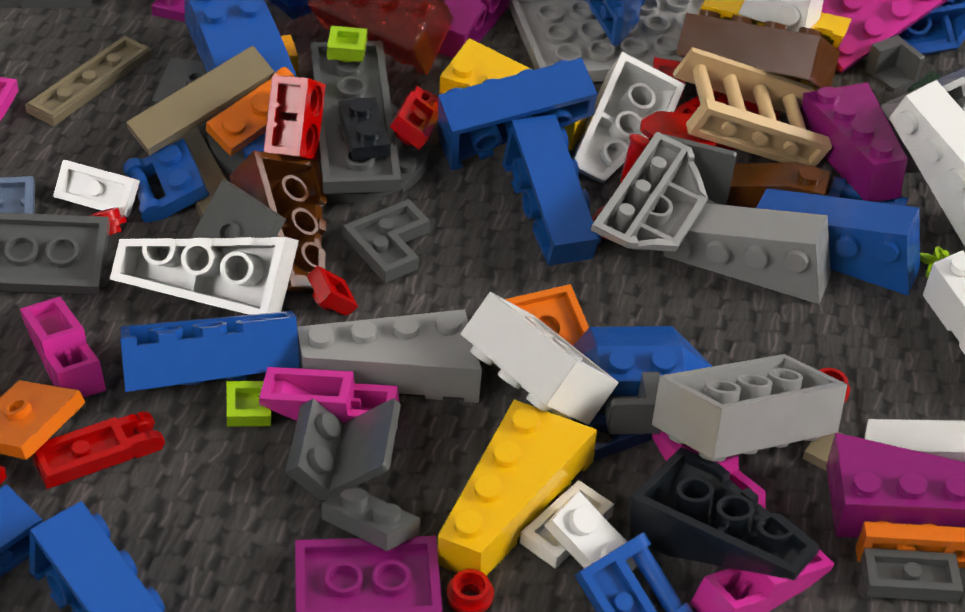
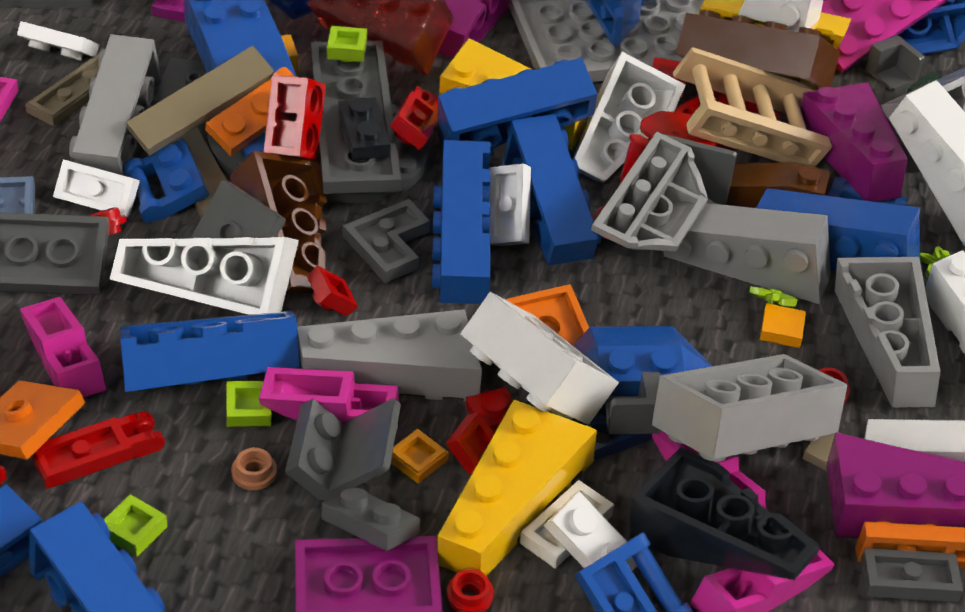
none -> white plate [17,21,99,61]
none -> light grey wedge [69,34,162,176]
none -> lime plate [104,494,168,557]
none -> nougat plate [231,448,277,490]
none -> light orange tile [391,428,449,484]
none -> blue wedge [432,140,490,304]
none -> red plate [445,412,495,475]
none -> red plate [465,387,513,433]
none -> white plate [489,164,531,246]
none -> lime plant [749,286,798,306]
none -> light orange tile [760,303,806,348]
none -> light grey wedge [835,257,940,407]

